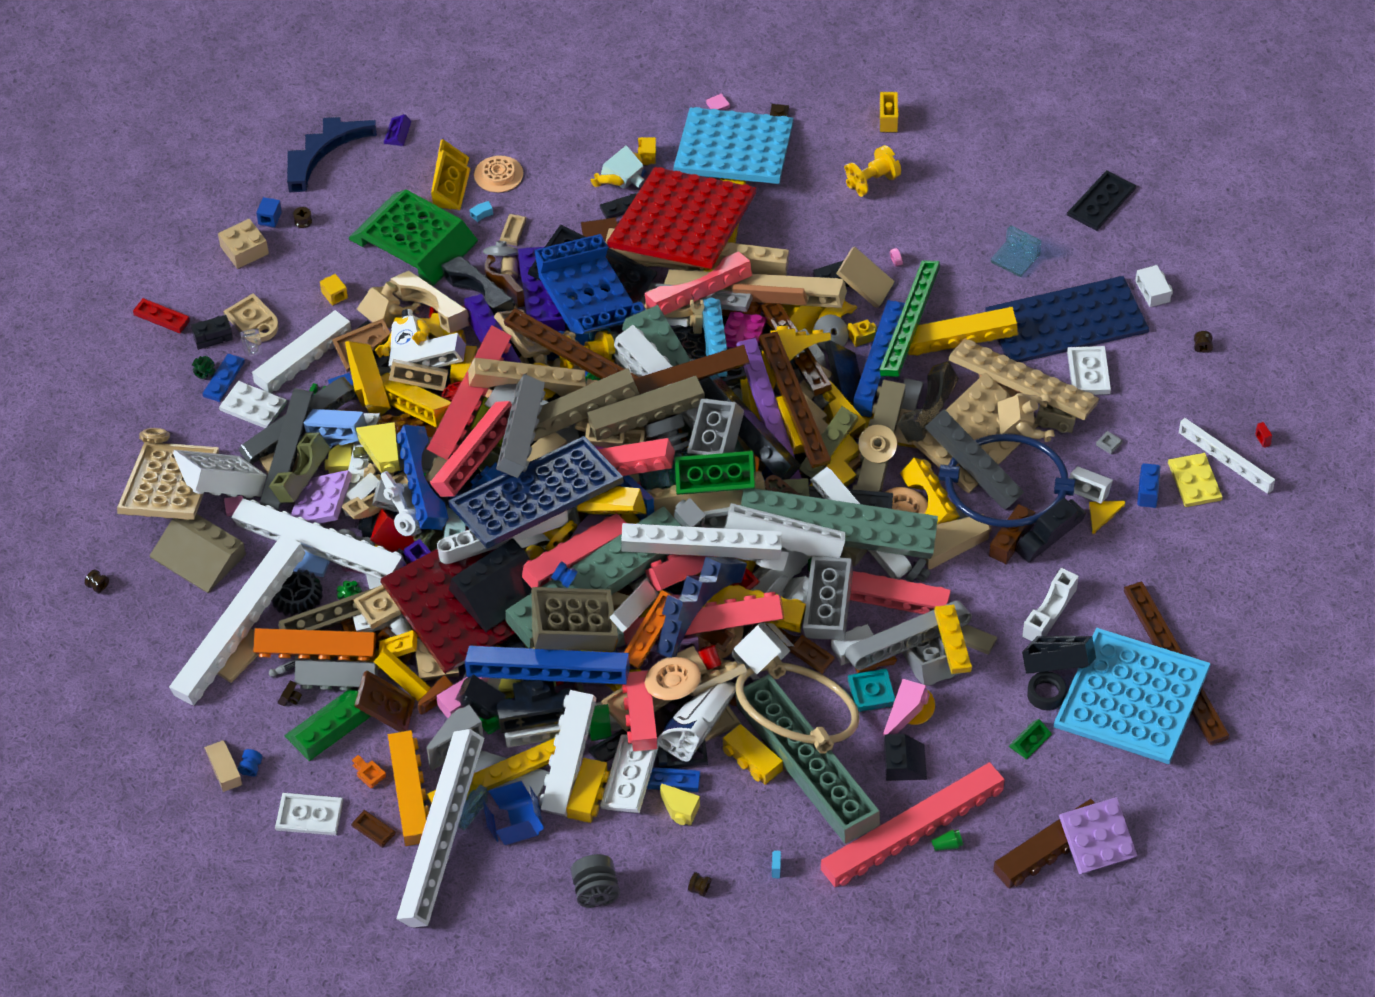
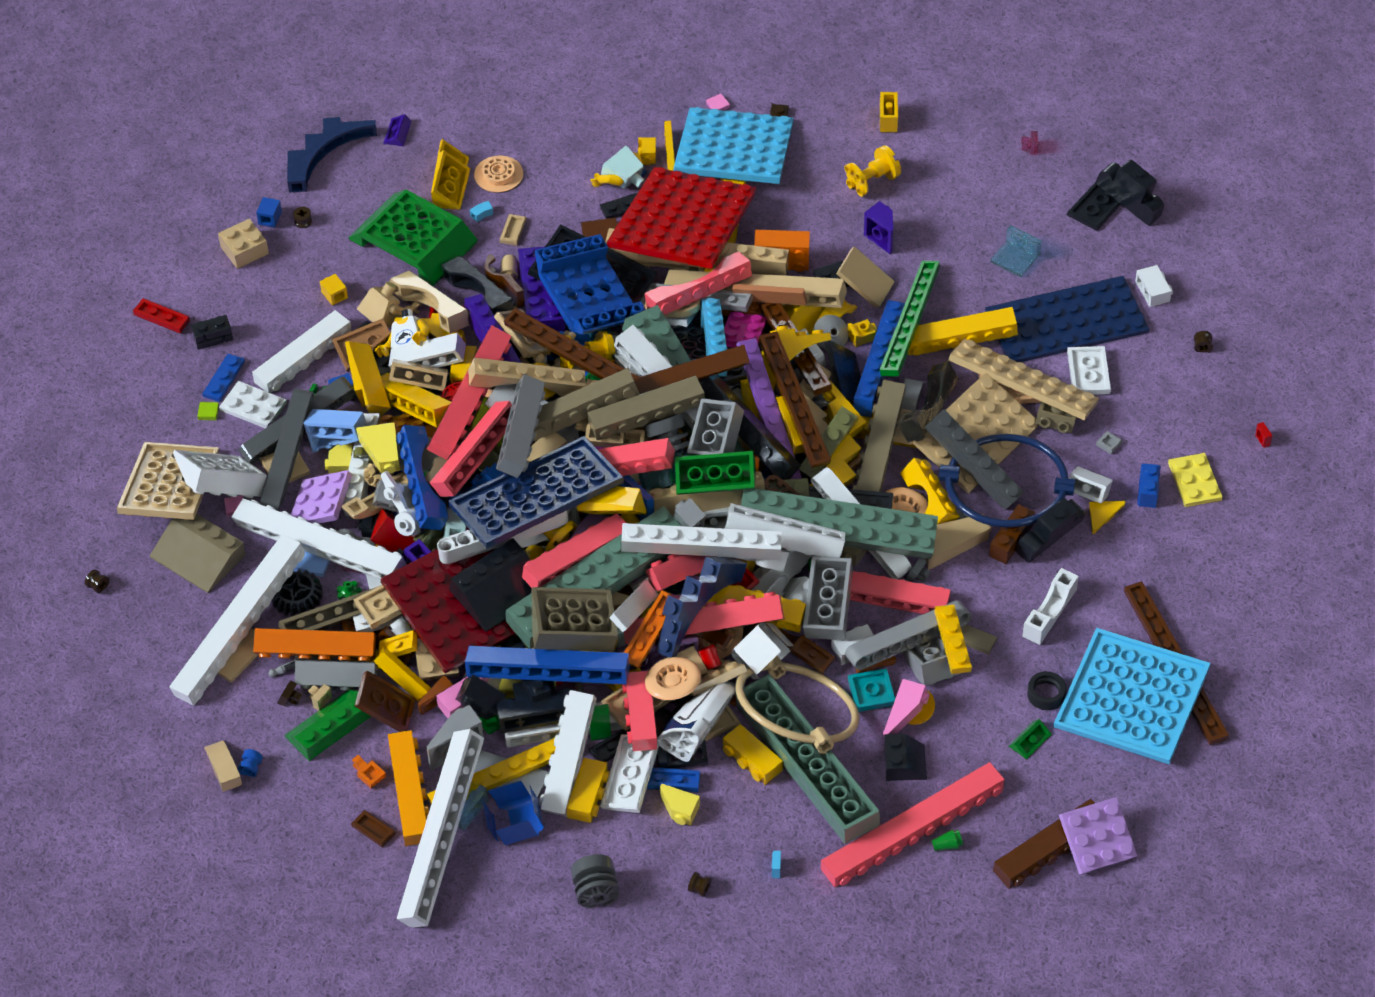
tan gear [139,428,170,444] -> none
dark green gear [192,356,216,379] -> none
tan plate [223,293,279,342] -> none
clear plate [240,328,264,359] -> none
olive arch [269,432,331,503] -> none
white tile [275,793,343,835] -> none
white sticker [346,473,379,500] -> none
light grey dish [483,241,518,256] -> none
blue wheel [551,561,578,588] -> none
tan plate [690,300,704,334] -> none
tan dish [859,424,897,463] -> none
bright pink tile [890,248,903,267] -> none
tan torso [997,393,1055,442] -> none
black wedge [1022,636,1096,674] -> none
white tile [1179,418,1275,494] -> none
none -> lime tile [197,402,219,420]
none -> tan tile [308,684,332,711]
none -> yellow tile [664,121,675,171]
none -> orange brick [754,230,810,272]
none -> dark purple slope [864,201,893,254]
none -> clear pink tile [1021,131,1038,155]
none -> black brick [1095,159,1164,226]

